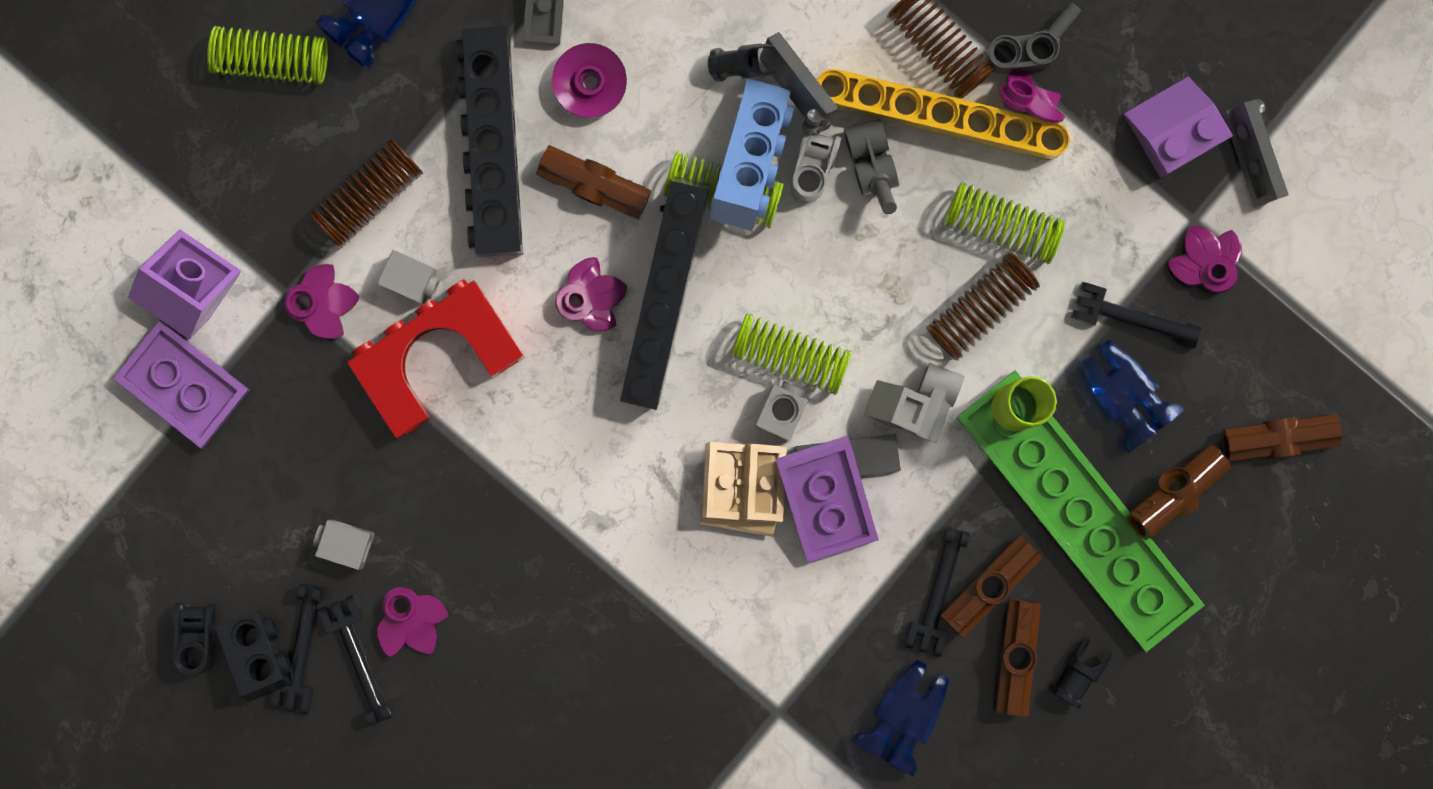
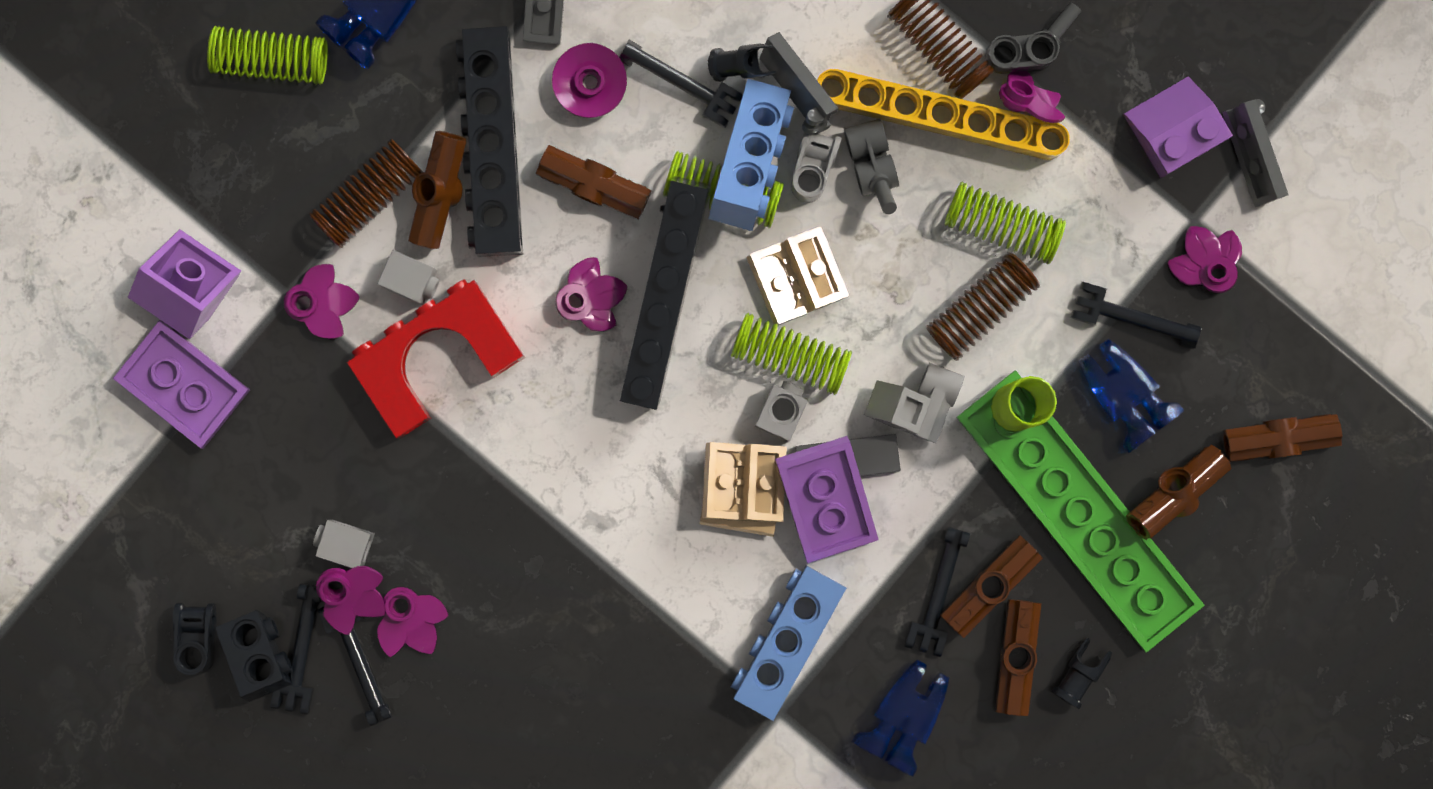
none -> magenta plate [316,566,385,635]
none -> reddish brown piece [408,131,467,249]
none -> black hinge [619,39,743,128]
none -> medium blue brick [731,565,847,721]
none -> slope [746,227,849,325]

